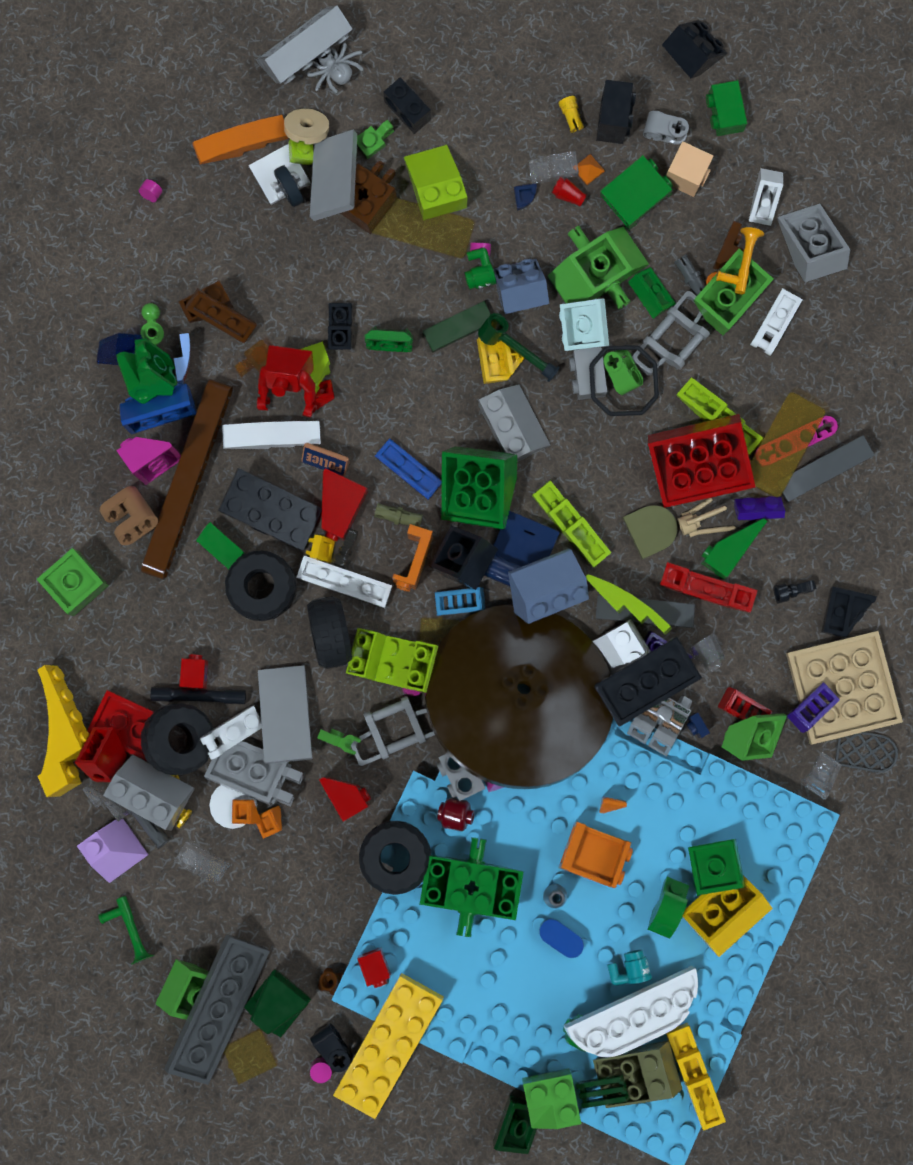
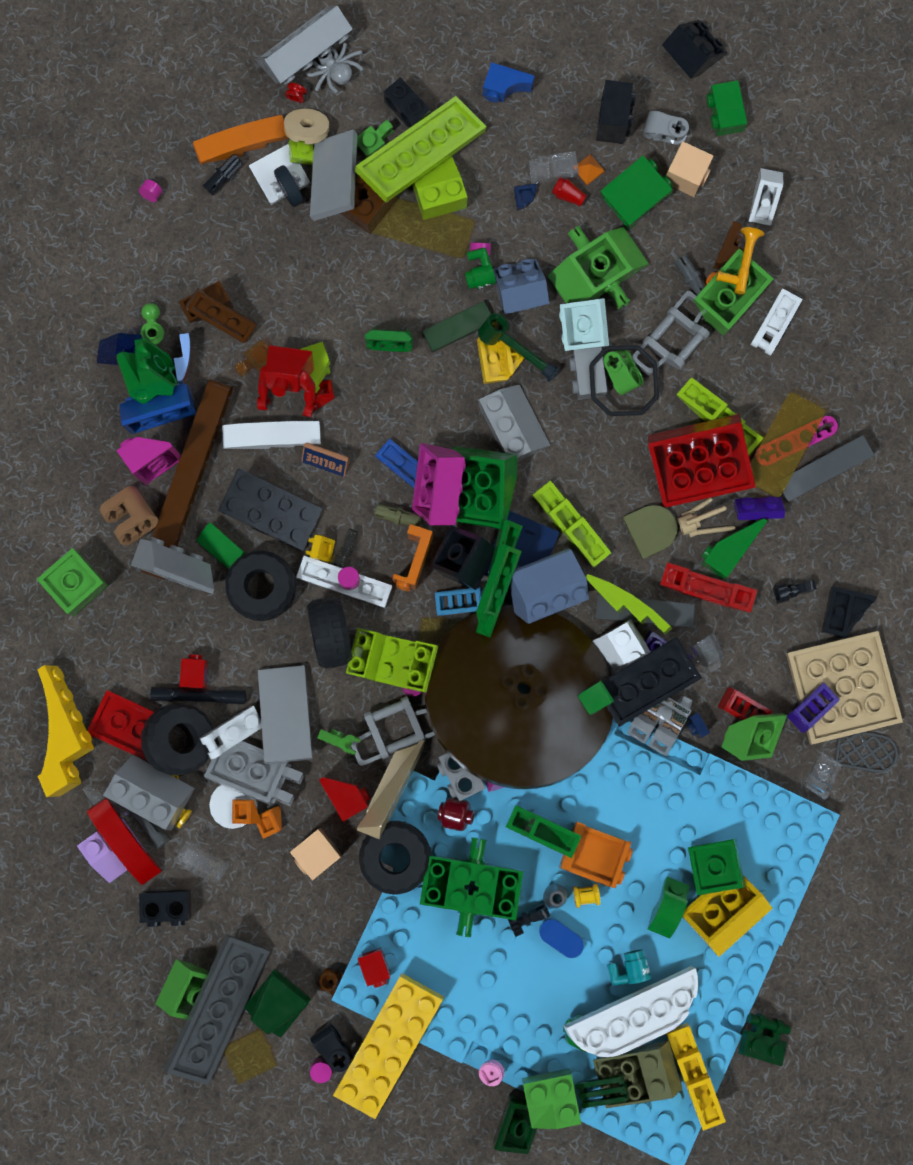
red torso [75,727,126,782] -> none
green piece [99,896,155,965] -> none
red slope [321,468,368,542] -> none
black slope [328,303,352,350] -> none
yellow pin [558,96,584,133] -> none
orange slope [599,796,627,814] -> none
green slope [628,267,676,319] -> none
light grey slope [778,204,850,282] -> none
none -> red slope [86,798,162,885]
none -> light grey slope [131,537,214,594]
none -> black brick [139,890,191,927]
none -> black axle [202,154,242,196]
none -> red bush [284,83,307,103]
none -> light nougat head [290,828,343,880]
none -> dark pink piece [338,567,360,591]
none -> lime plate [355,96,487,203]
none -> tan wedge [357,740,425,839]
none -> dark pink slope [412,443,466,525]
none -> green wedge [476,519,523,638]
none -> bright pink tile [479,1059,505,1086]
none -> blue arch [483,62,534,103]
none -> green slope [506,805,582,858]
none -> black piece [508,903,550,937]
none -> yellow bush [573,884,600,908]
none -> green slope [578,681,614,715]
none -> dark green plate [738,1013,791,1066]

